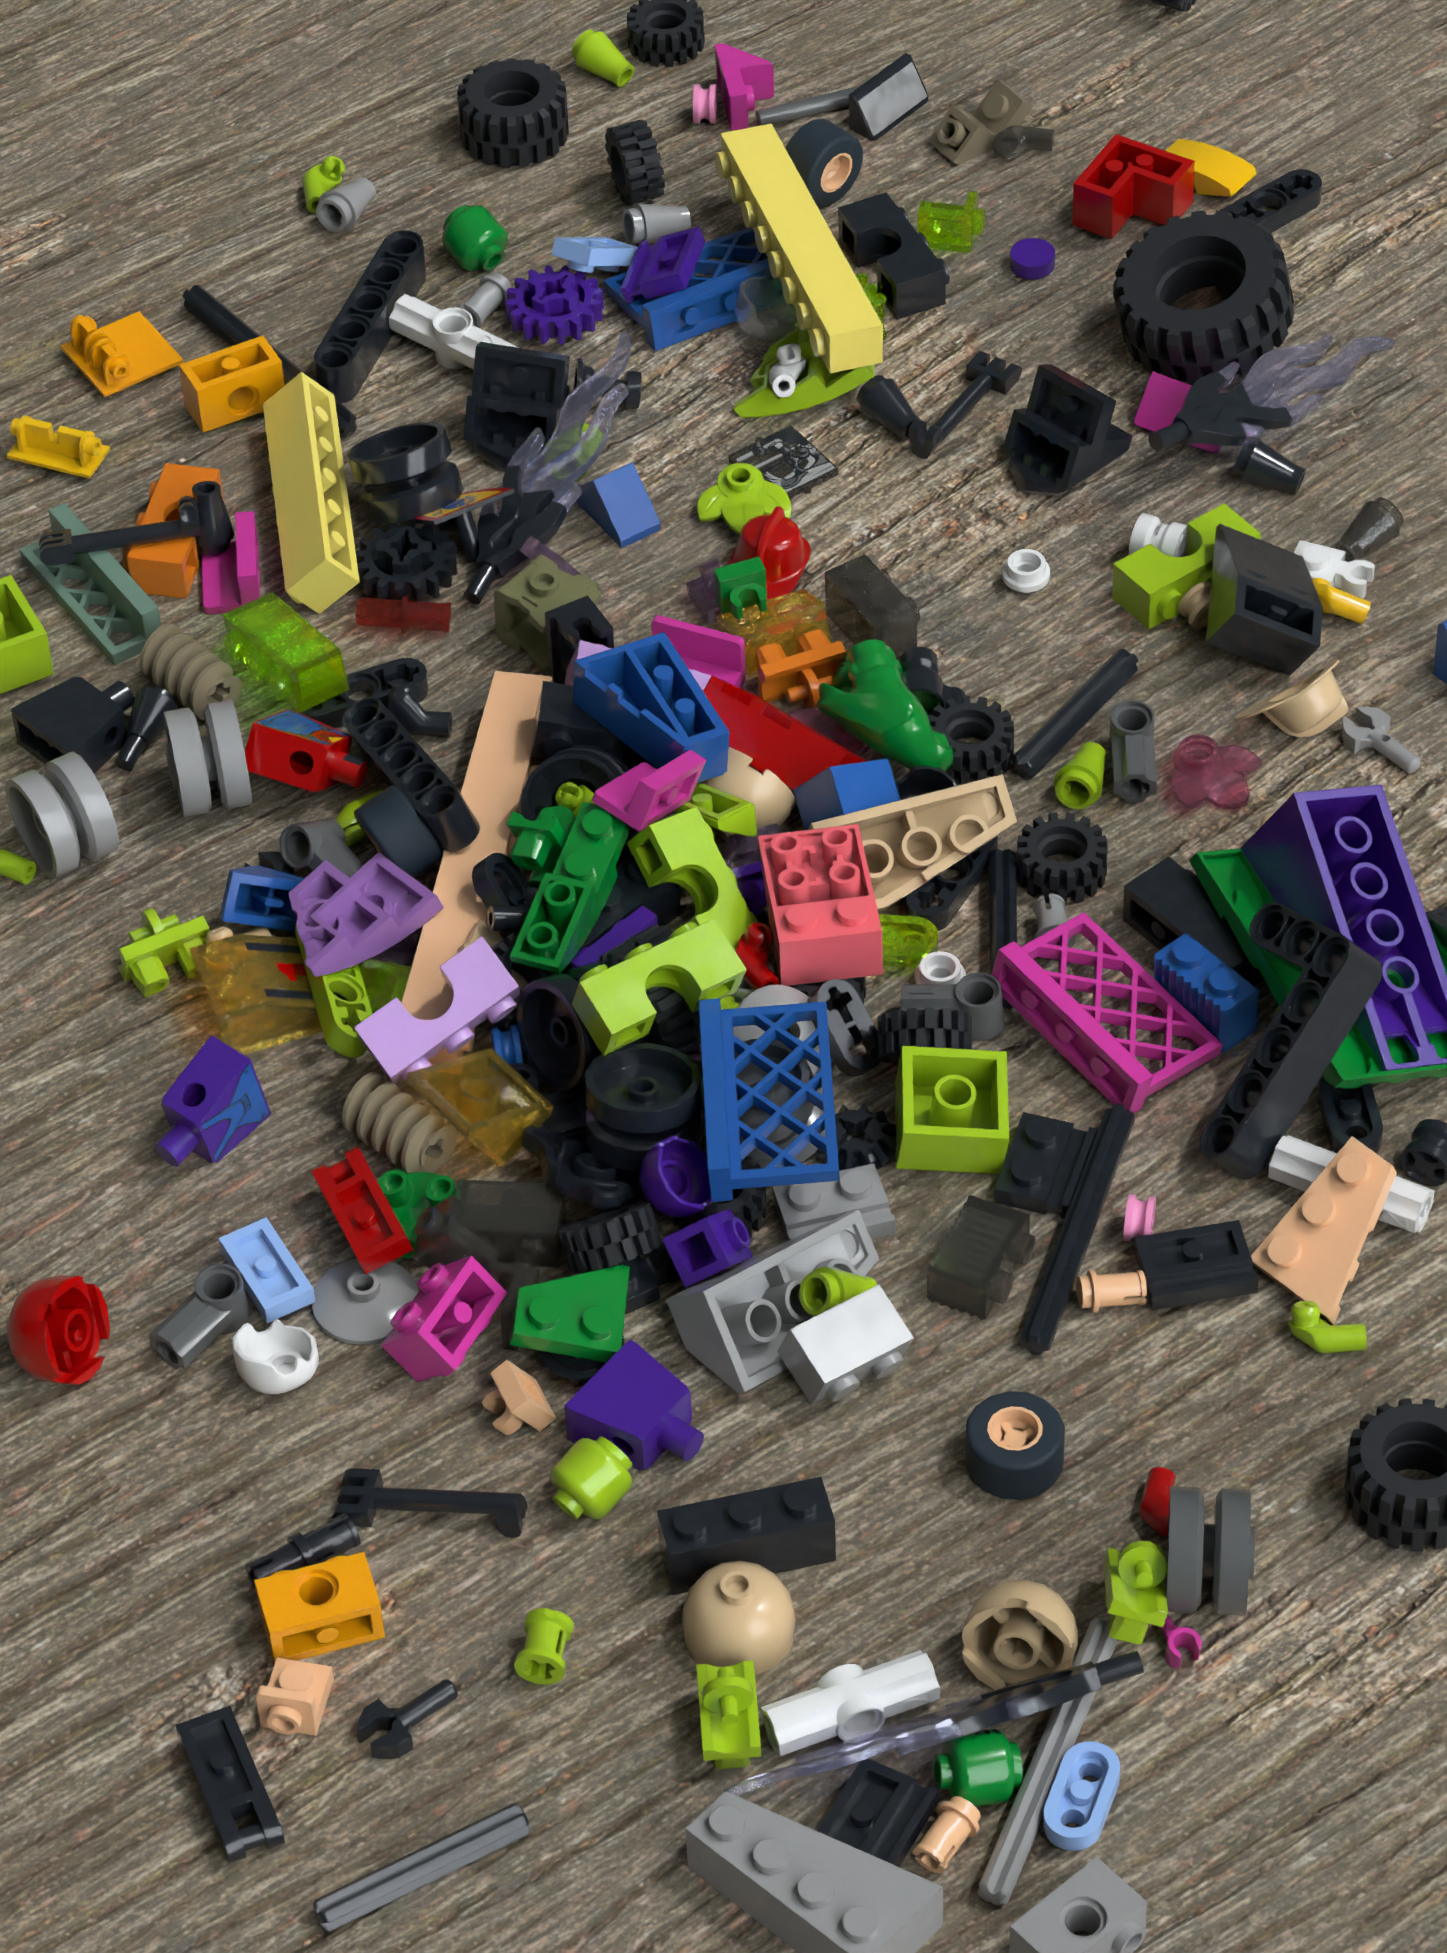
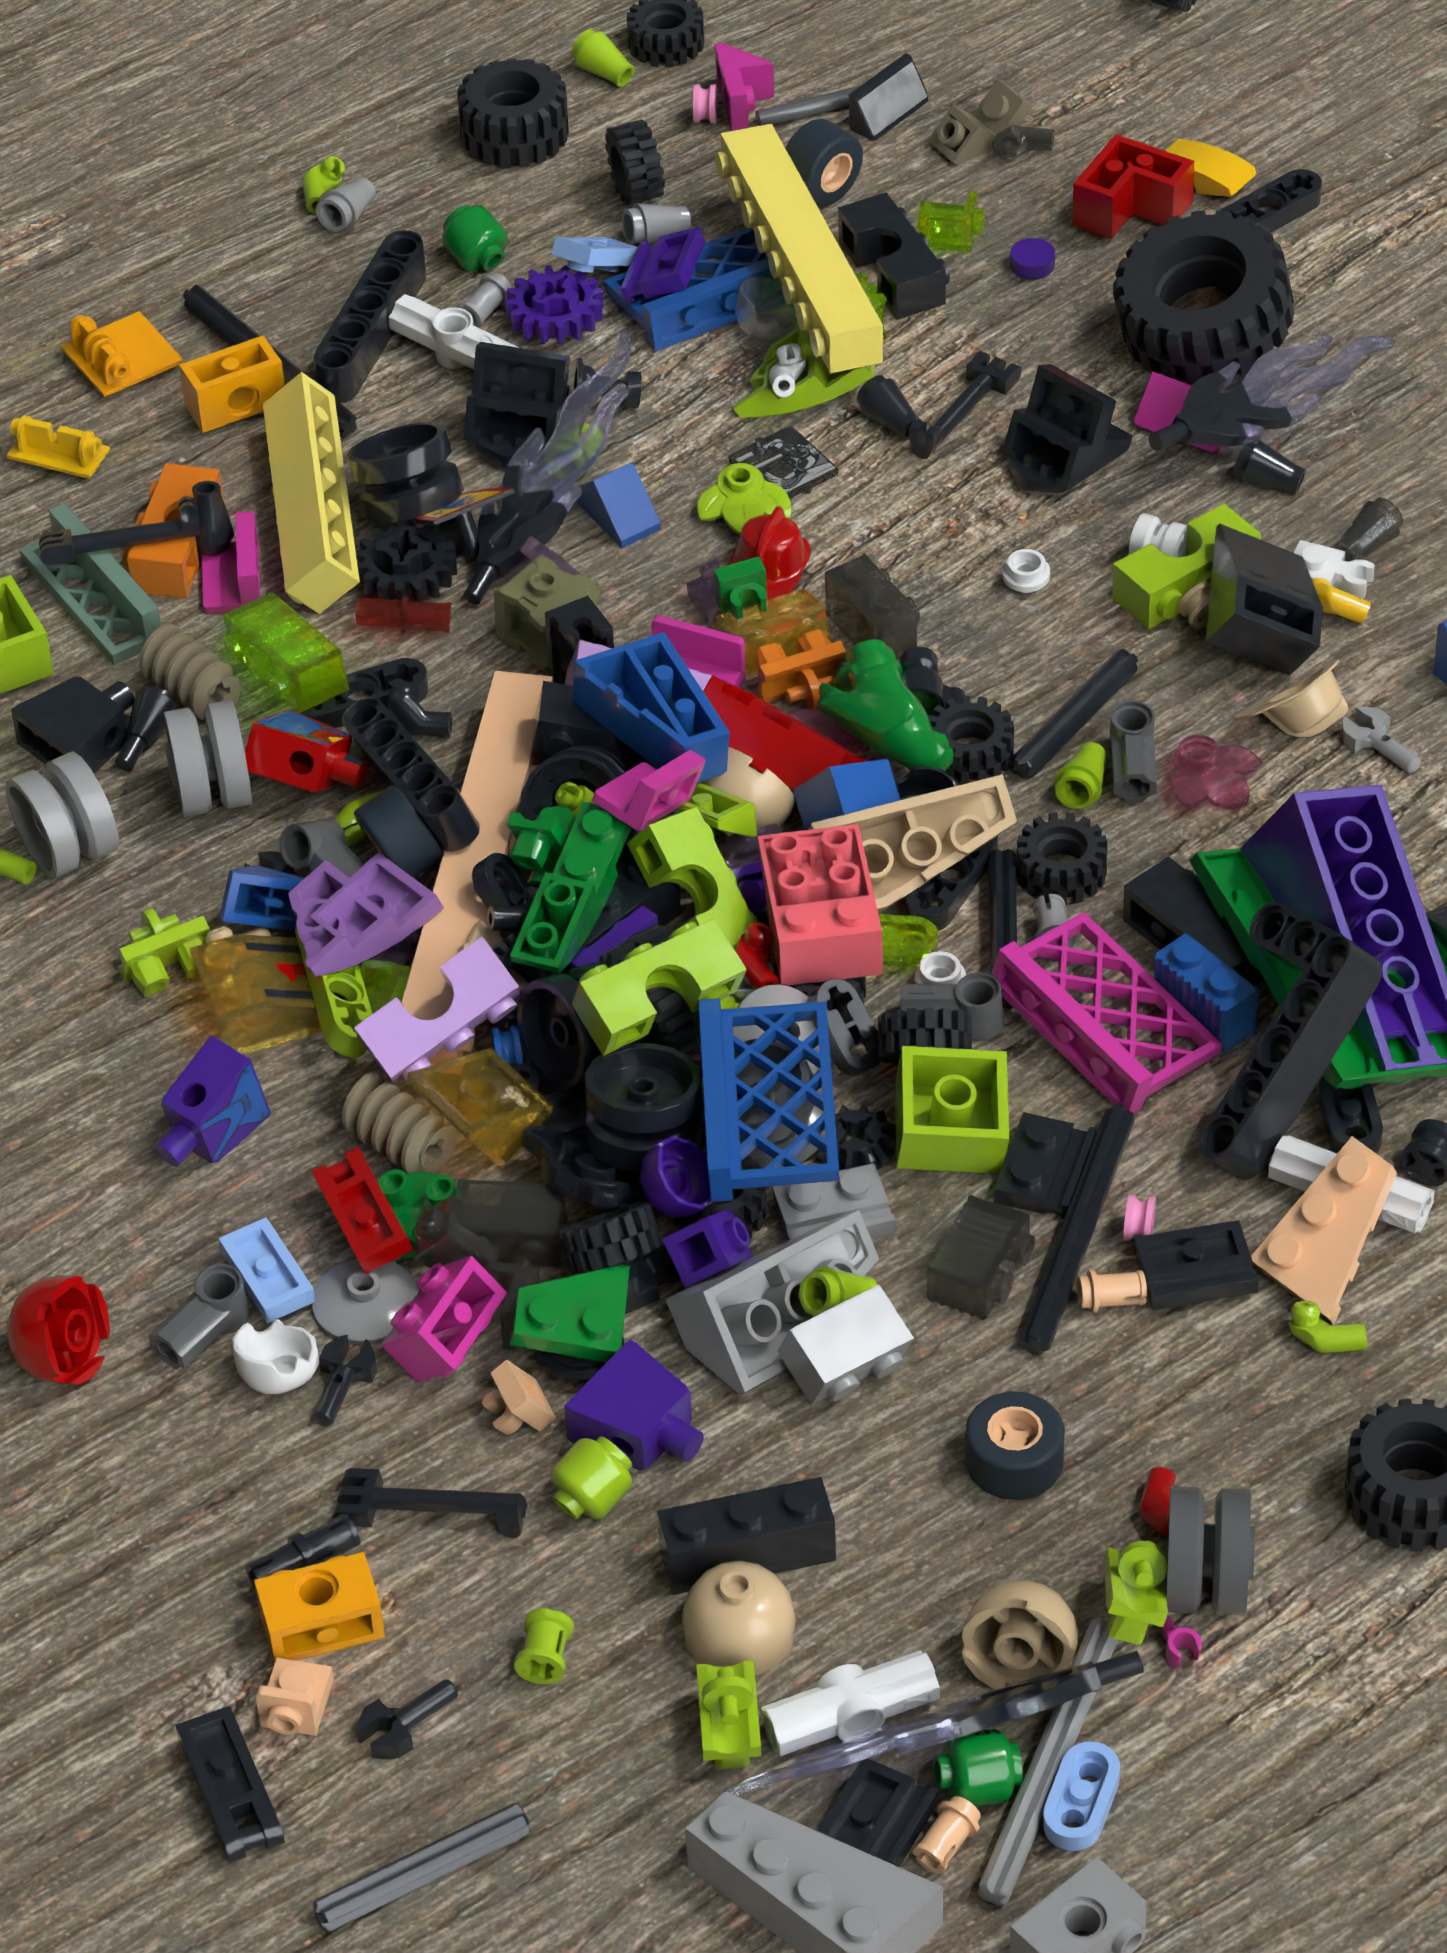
none -> black bar [313,1334,377,1427]

